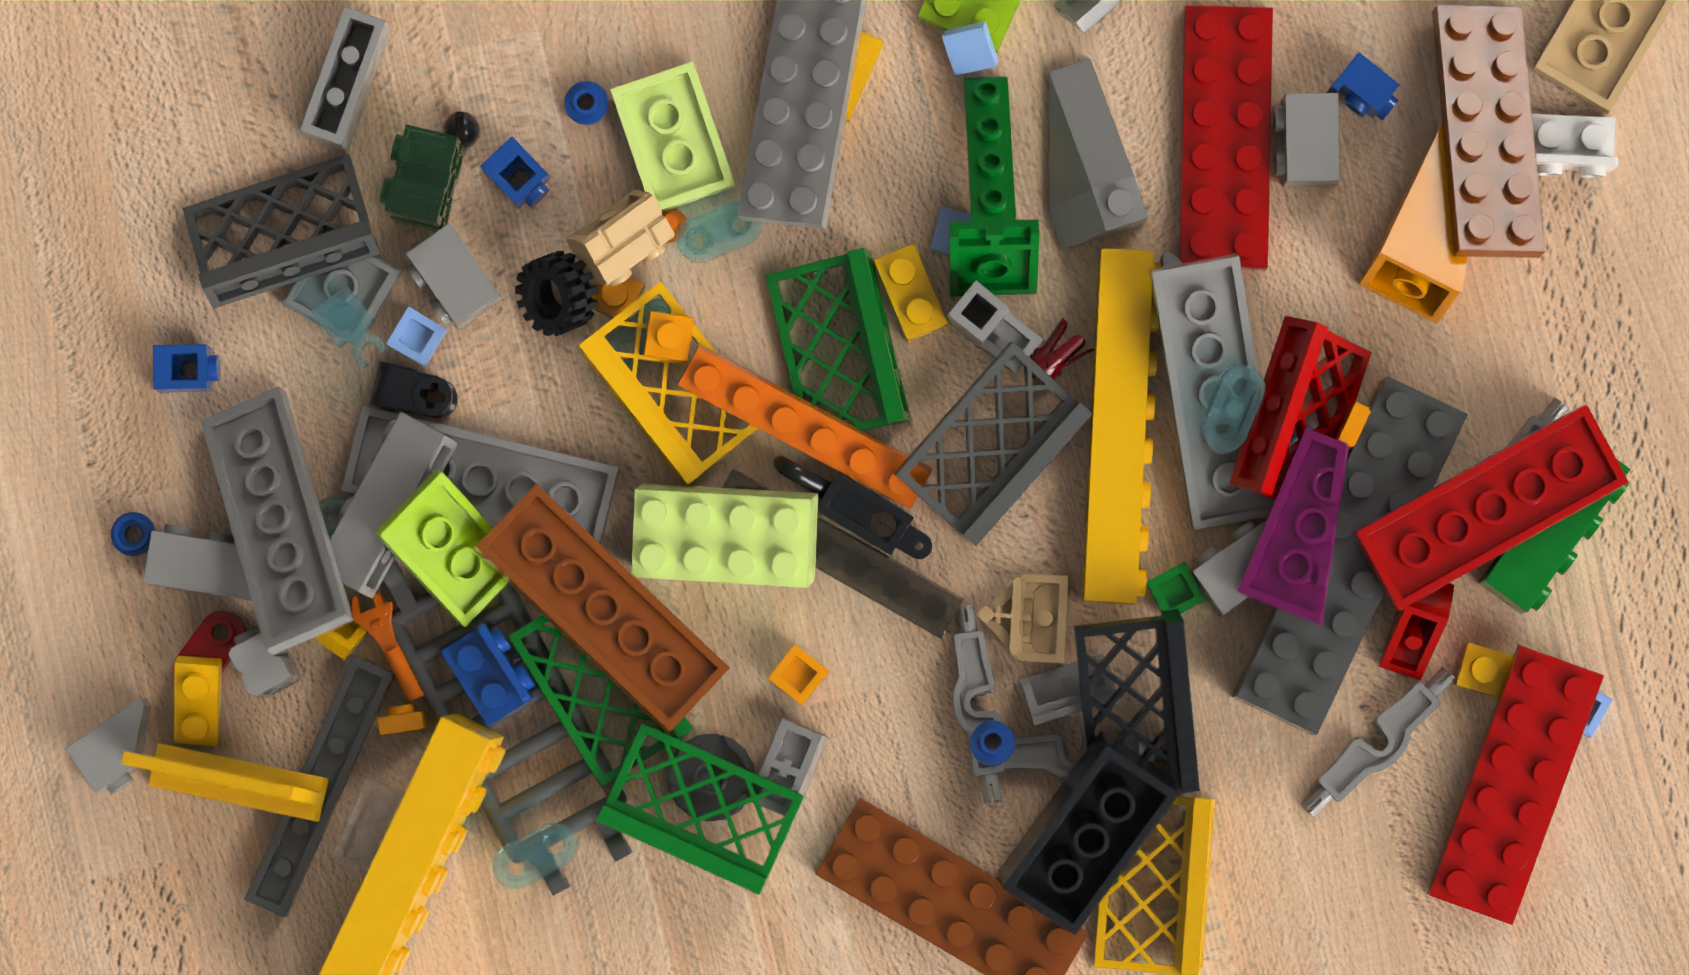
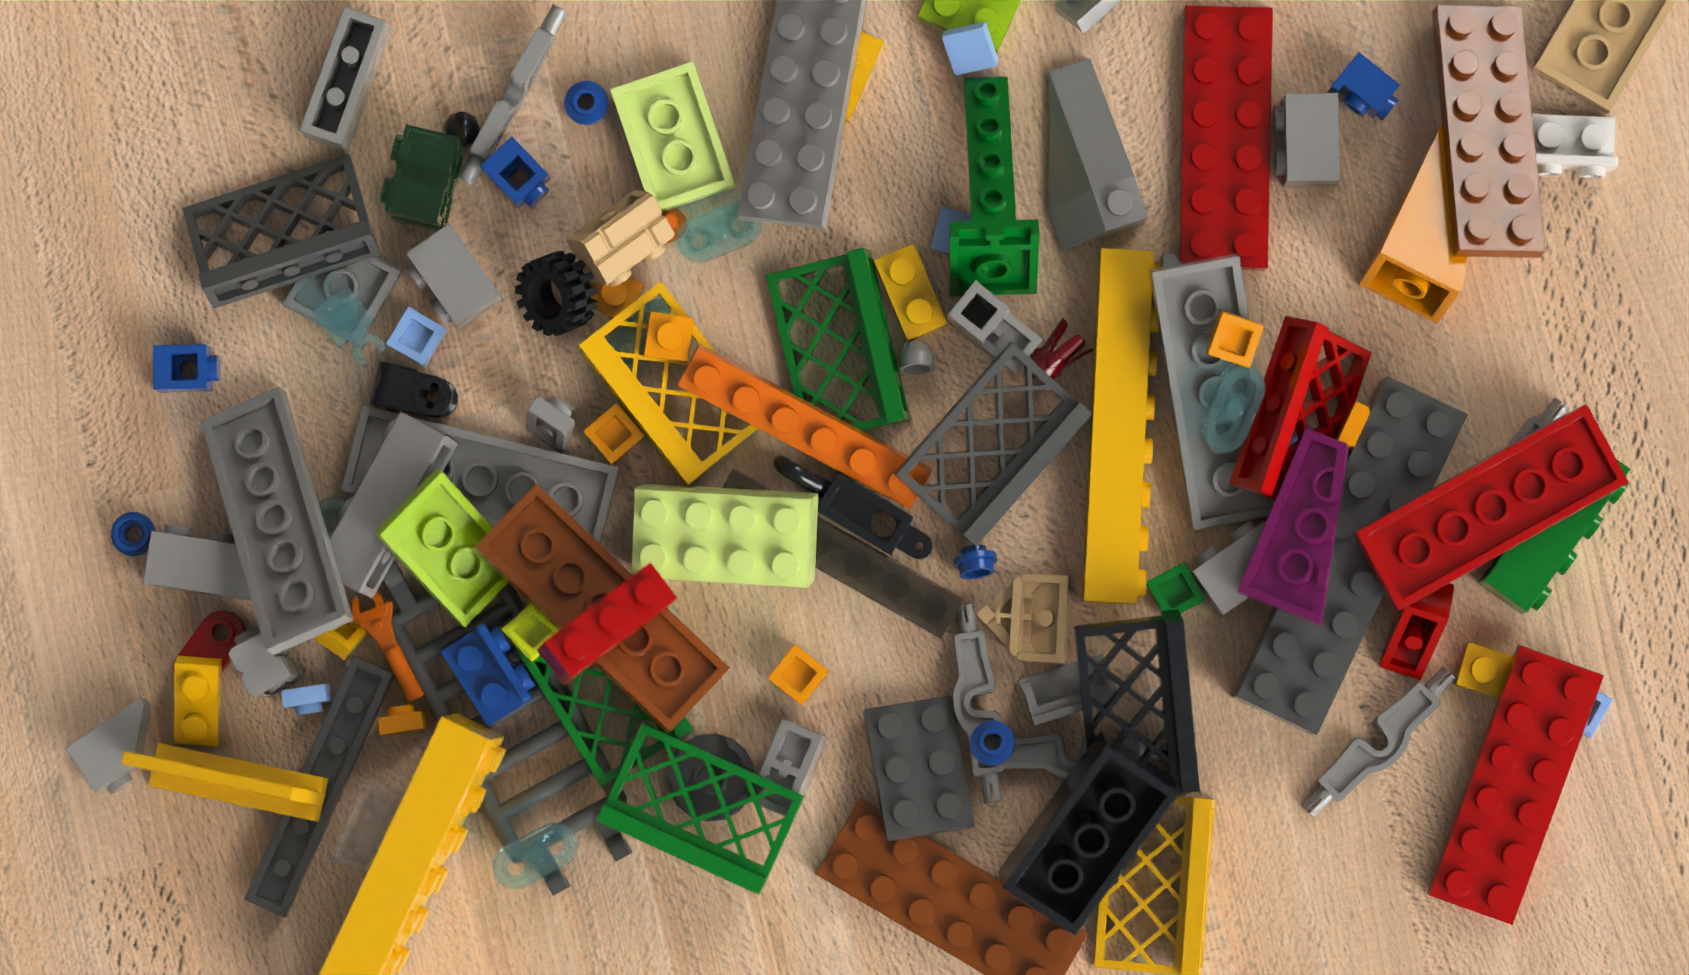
none -> light blue plate [281,683,333,716]
none -> light grey piece [457,4,568,186]
none -> neon yellow tile [501,604,559,663]
none -> light grey plate [526,396,575,454]
none -> red brick [537,562,678,685]
none -> light orange plate [583,403,645,466]
none -> dark grey plate [863,696,975,842]
none -> light grey hinge [899,340,934,375]
none -> blue plate [953,544,997,579]
none -> light orange plate [1205,310,1264,368]

